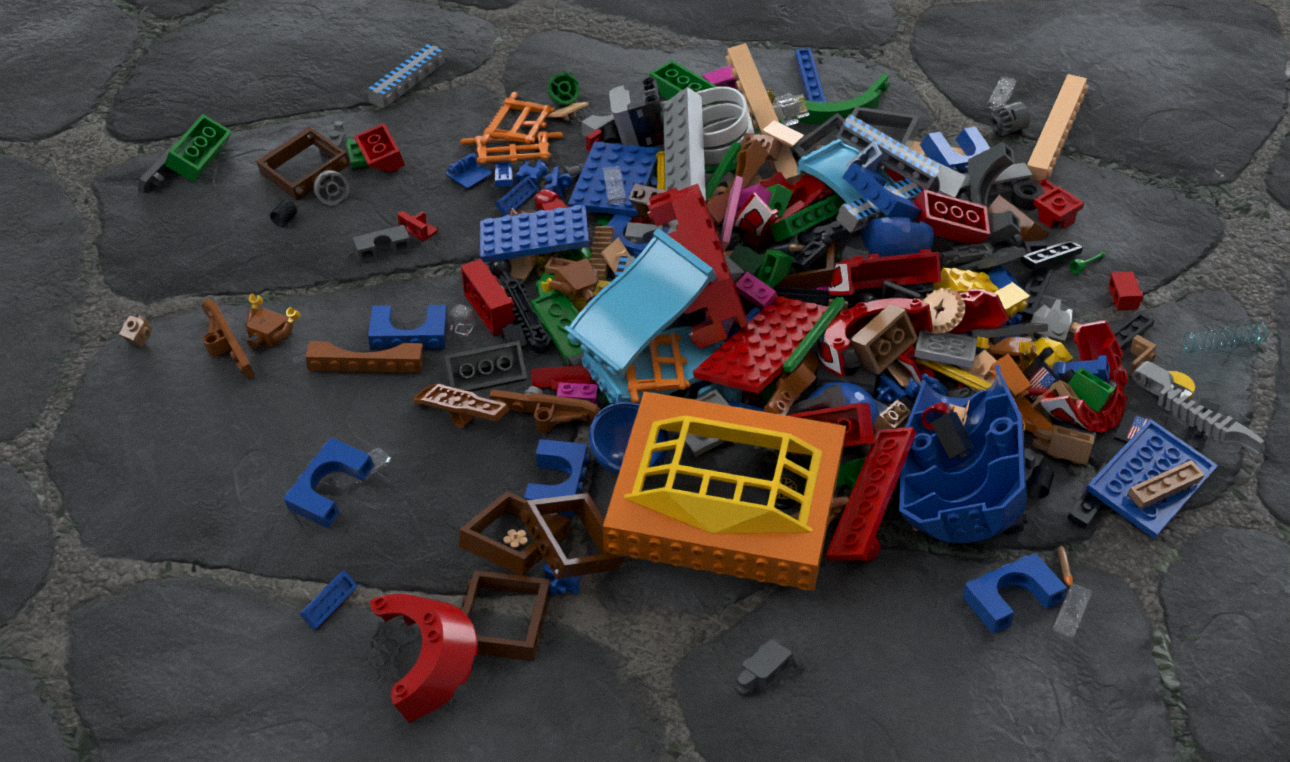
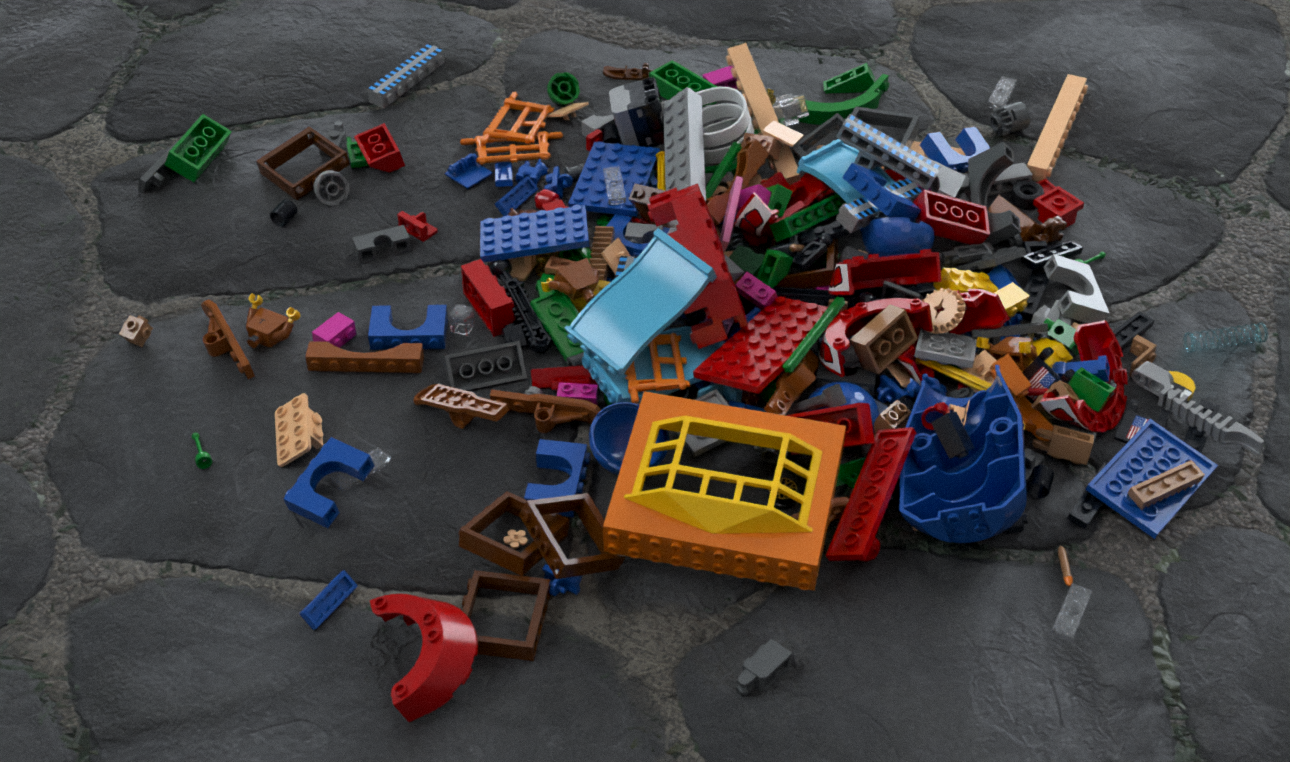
blue tile [795,48,826,103] -> none
sand blue arch [846,142,885,173] -> none
blue arch [963,553,1067,634] -> none
red brick [1108,272,1143,310] -> none
none -> green hinge [192,432,212,469]
none -> light nougat bracket [275,393,323,467]
none -> dark pink brick [312,312,356,348]
none -> reddish brown piece [603,62,653,80]
none -> green slope [823,63,875,93]
none -> reddish brown animal [1031,216,1067,244]
none -> torso [1043,318,1079,356]
none -> light grey arch [1044,254,1110,323]

